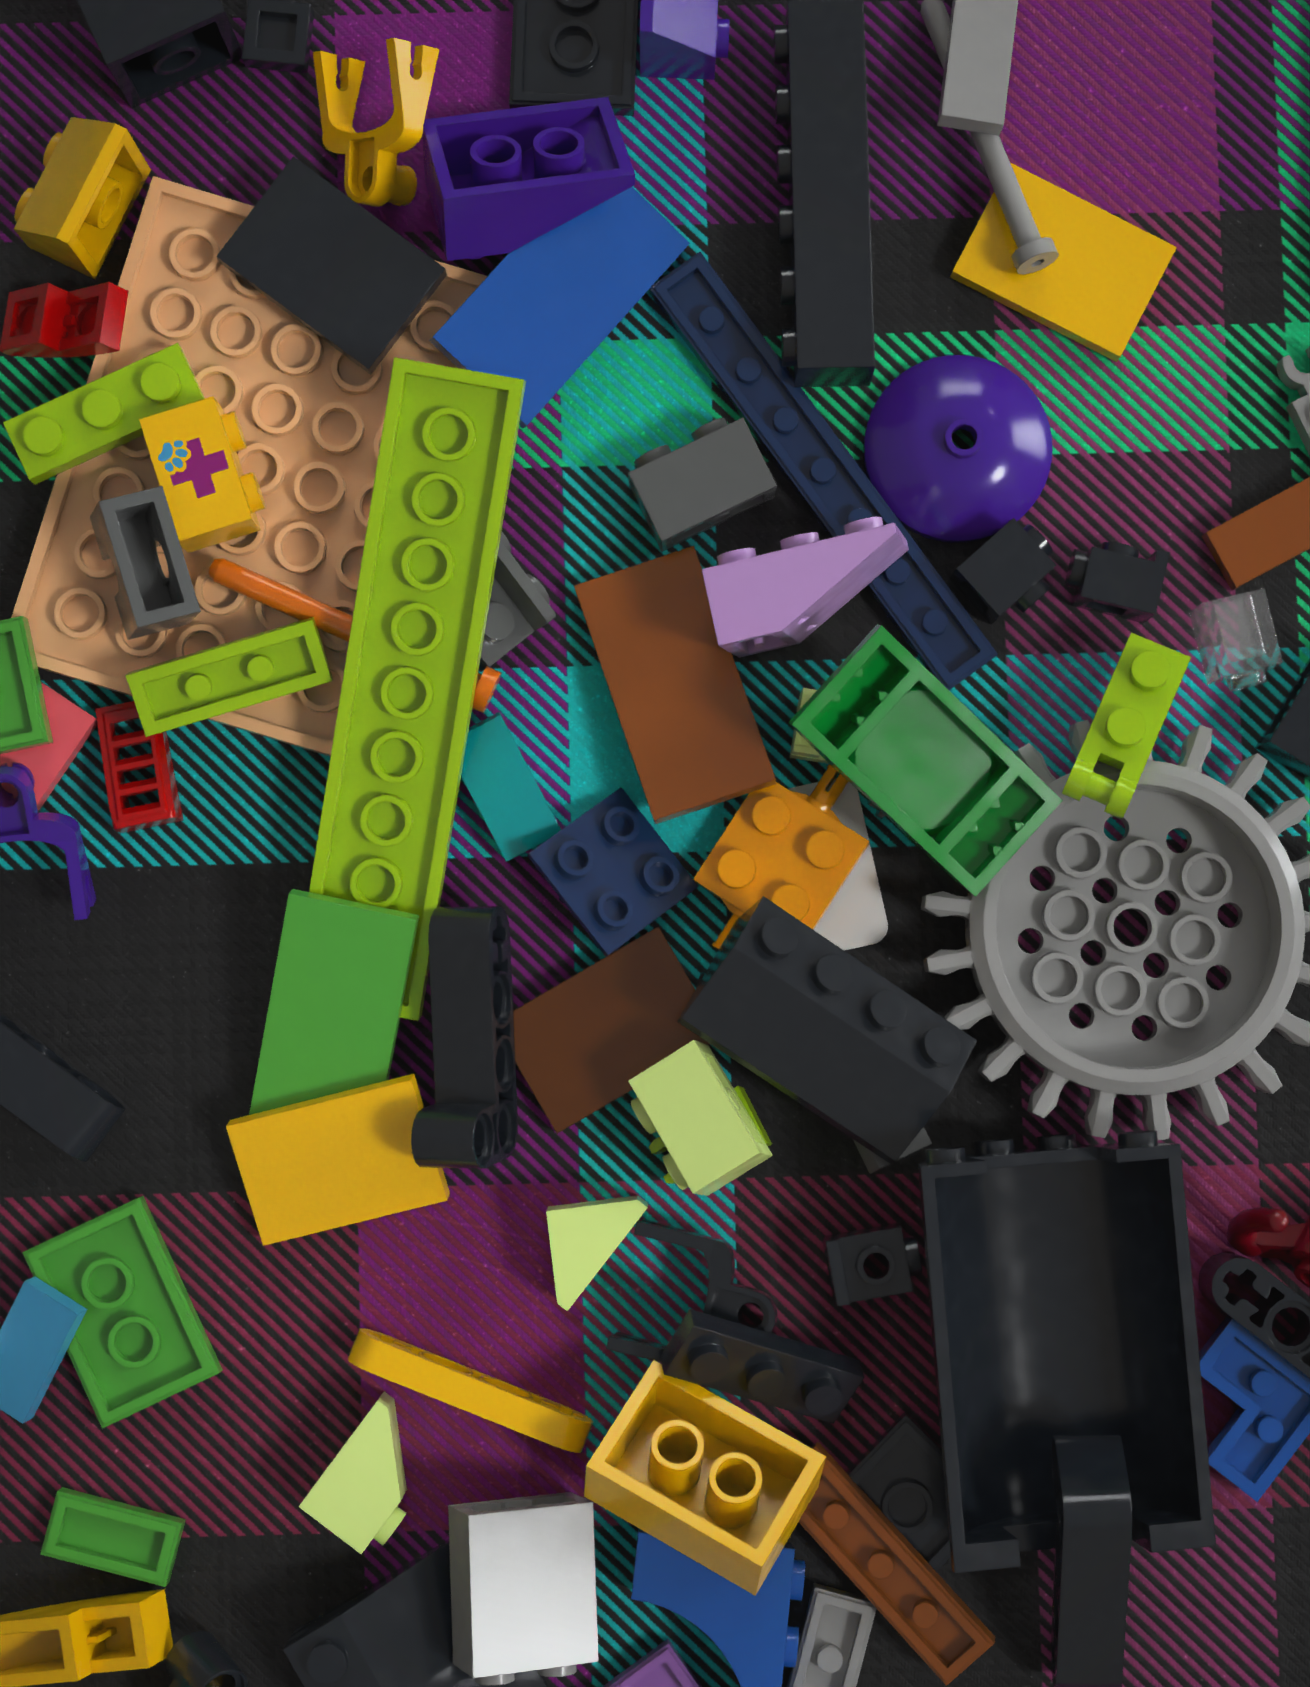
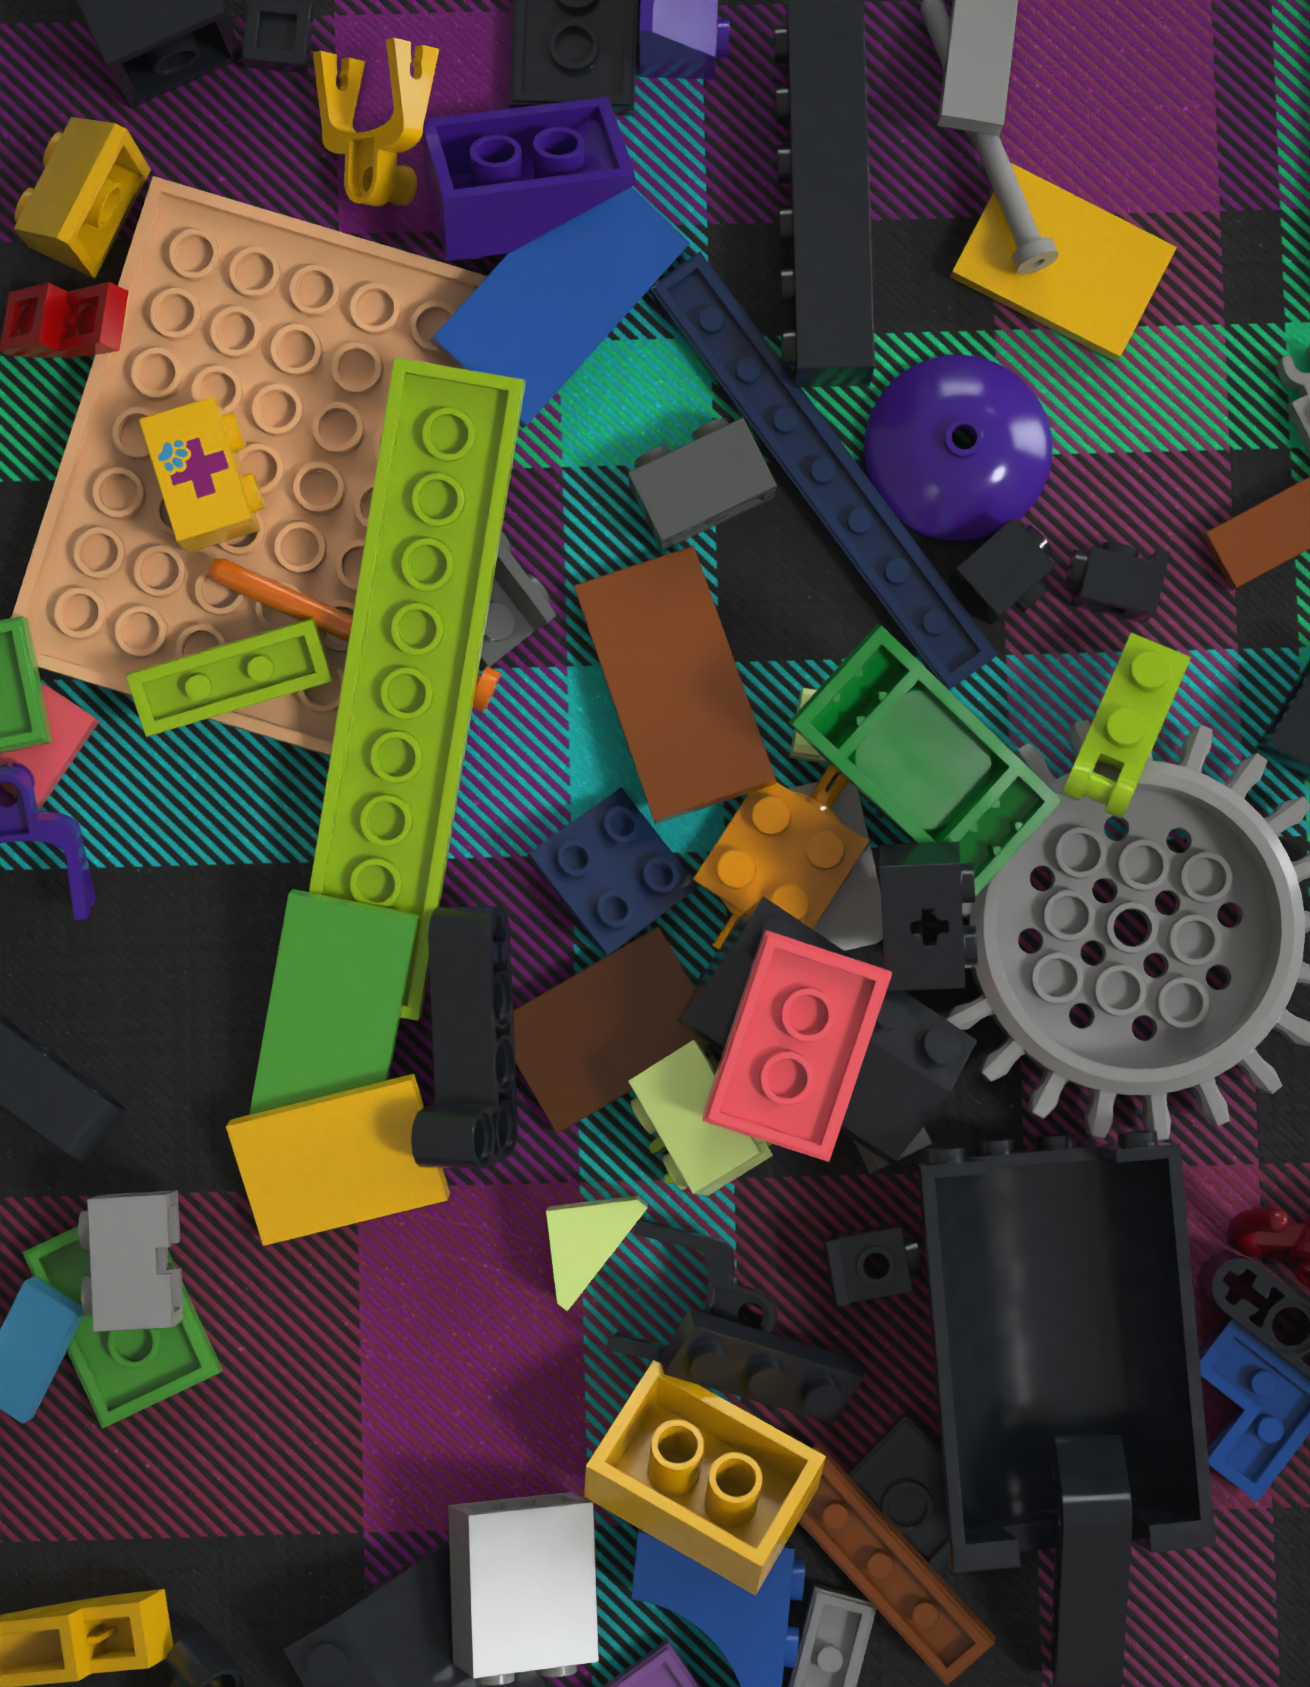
lime plate [3,343,205,485] -> none
bright green tile [40,1487,186,1587] -> none
dark grey brick [90,486,201,640] -> none
red slope [95,701,184,833] -> none
black tile [216,156,447,374] -> none
yellowish green slope [299,1391,407,1554] -> none
yellow beam [348,1328,593,1453] -> none
teal slope [461,712,561,862] -> none
lavender slope [702,517,909,658] -> none
clear brick [1189,589,1283,691] -> none
none -> light grey brick [78,1190,184,1332]
none -> coral tile [701,929,893,1162]
none -> black brick [879,841,978,991]

